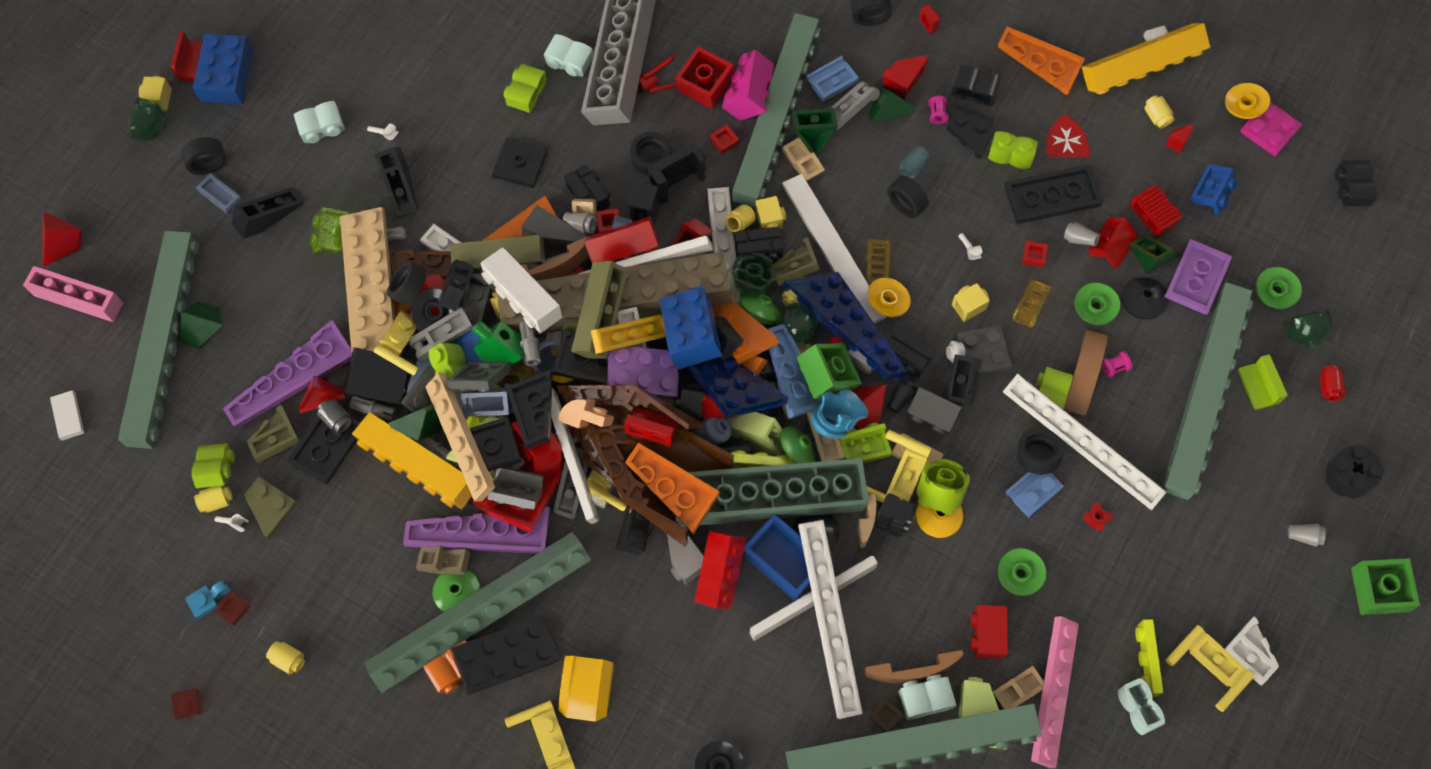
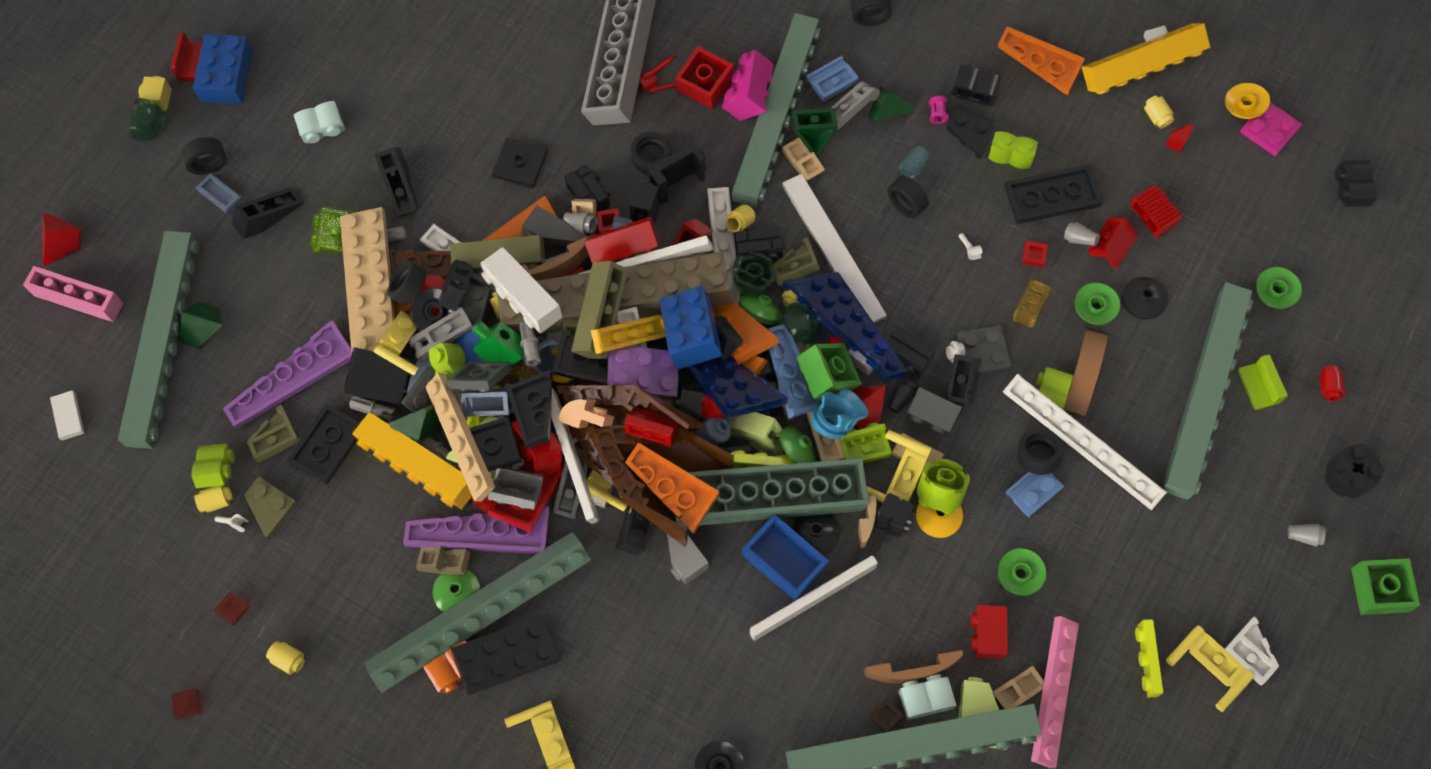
dark azure plate [185,581,231,620] -> none
red slope [299,375,345,413] -> none
dark grey brick [317,399,352,433] -> none
white hand [367,123,399,140] -> none
lime brick [504,64,547,113] -> none
light aqua brick [544,34,594,77] -> none
yellow slope [558,656,615,722] -> none
red brick [694,531,746,609] -> none
red plate [709,124,739,154] -> none
light yellow brick [755,196,786,229] -> none
white tile [798,520,863,719] -> none
clear yellow slope [866,239,891,284] -> none
yellow dish [867,278,911,317] -> none
red slope [882,56,928,100] -> none
red plate [919,4,940,35] -> none
light yellow brick [952,283,990,322] -> none
red sticker [1046,114,1090,157] -> none
red plate [1083,503,1112,531] -> none
dark pink bush [1101,351,1132,378] -> none
light aqua brick [1118,678,1165,735] -> none
dark green slope [1129,234,1183,274] -> none
medium lavender plate [1164,239,1232,315] -> none
blue bracket [1191,164,1238,215] -> none
clear green cylinder [1283,309,1333,347] -> none

